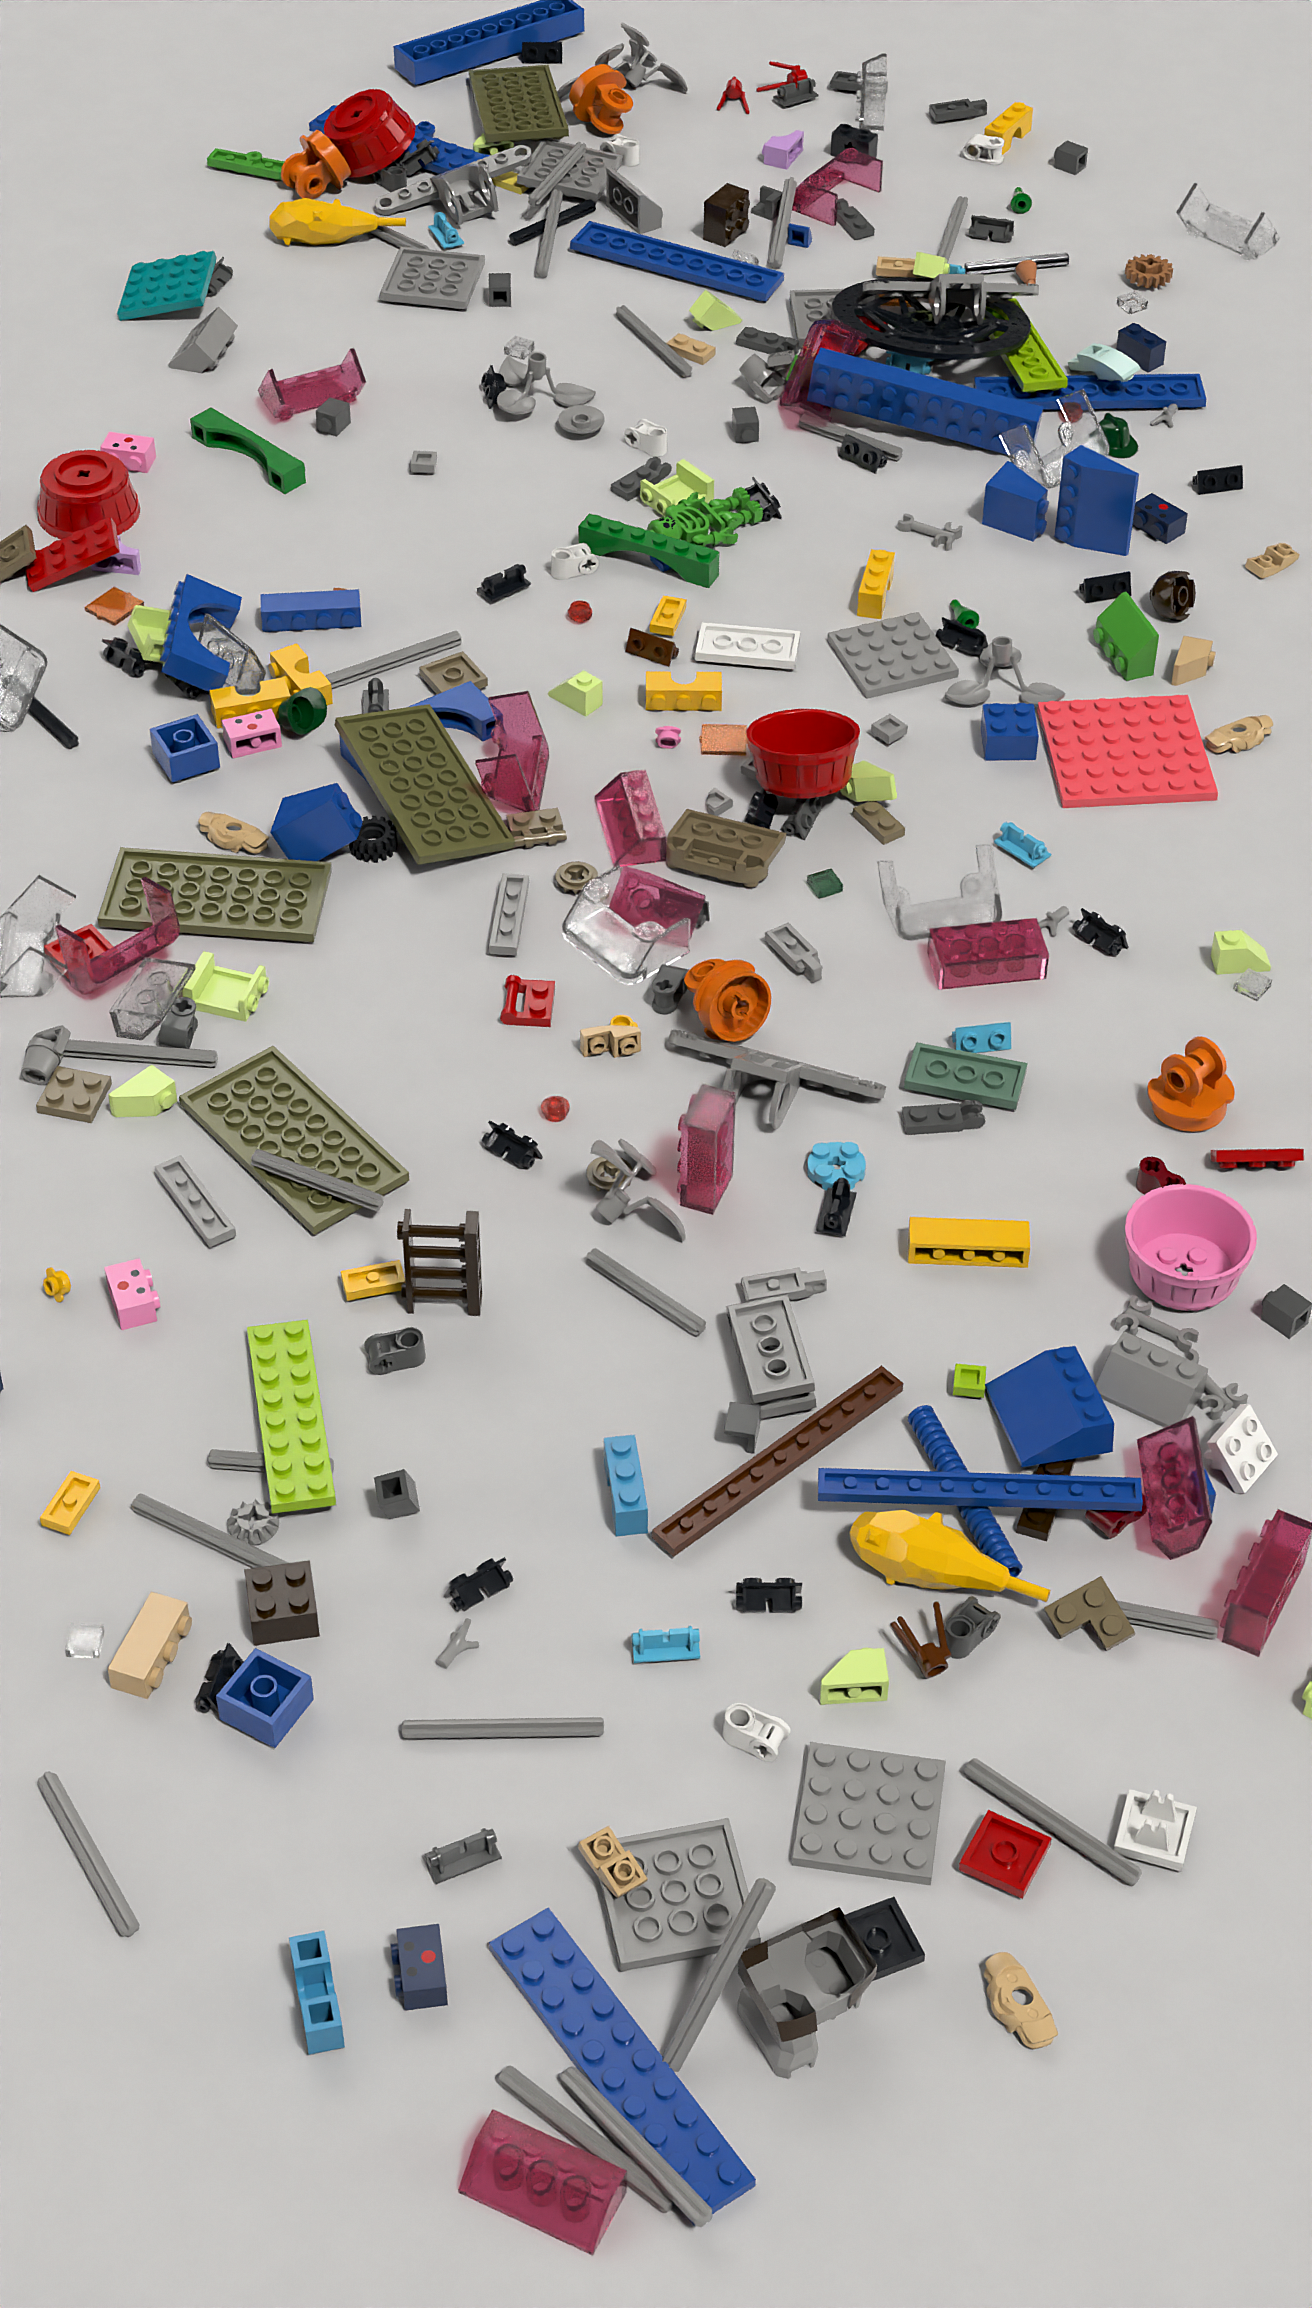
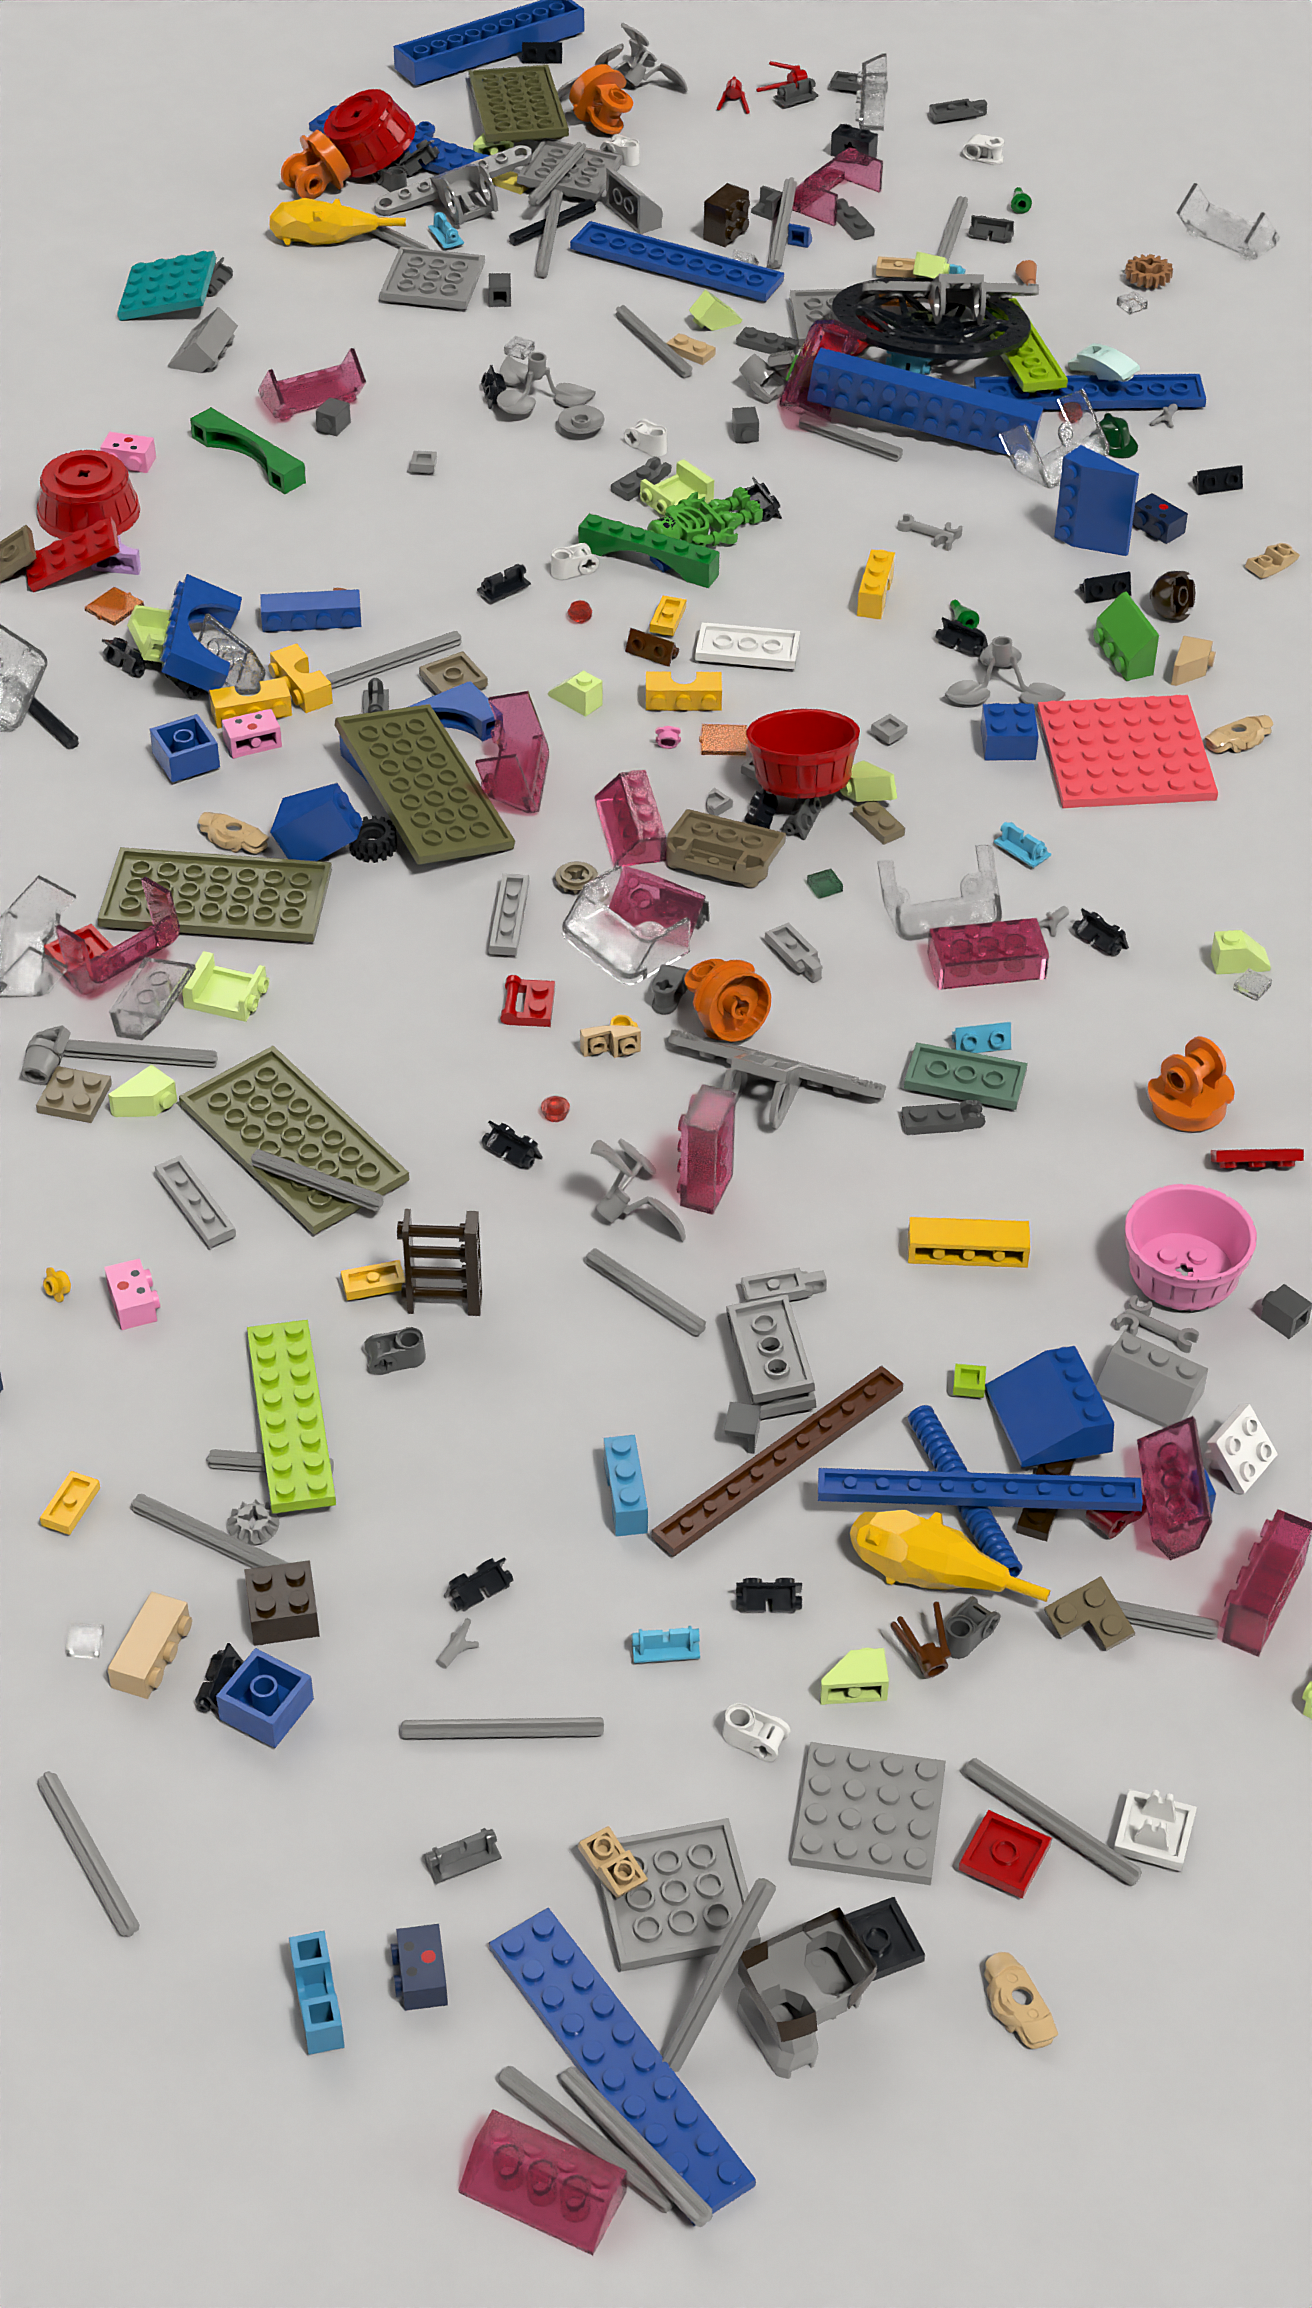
dark grey piece [158,997,198,1049] -> none
bright green hinge [207,148,285,181] -> none
dark green piece [276,687,327,735] -> none
dark grey brick [374,1469,420,1519] -> none
dark tan plate [506,808,567,848] -> none
dark tan gear [586,1157,633,1192] -> none
lavender arch [762,130,804,170] -> none
medium azure plate [807,1142,866,1191] -> none
black hinge [816,1178,857,1237] -> none
light grey plate [827,612,959,699] -> none
black hinge [839,434,888,473] -> none
axle [964,252,1069,274] -> none
blue slope [982,461,1049,542] -> none
yellow arch [984,102,1033,155] -> none
dark grey brick [1054,140,1088,175] -> none
dark blue brick [1116,323,1167,373] -> none
dark red axle [1136,1156,1186,1195] -> none
light grey bar [1179,1349,1248,1420] -> none

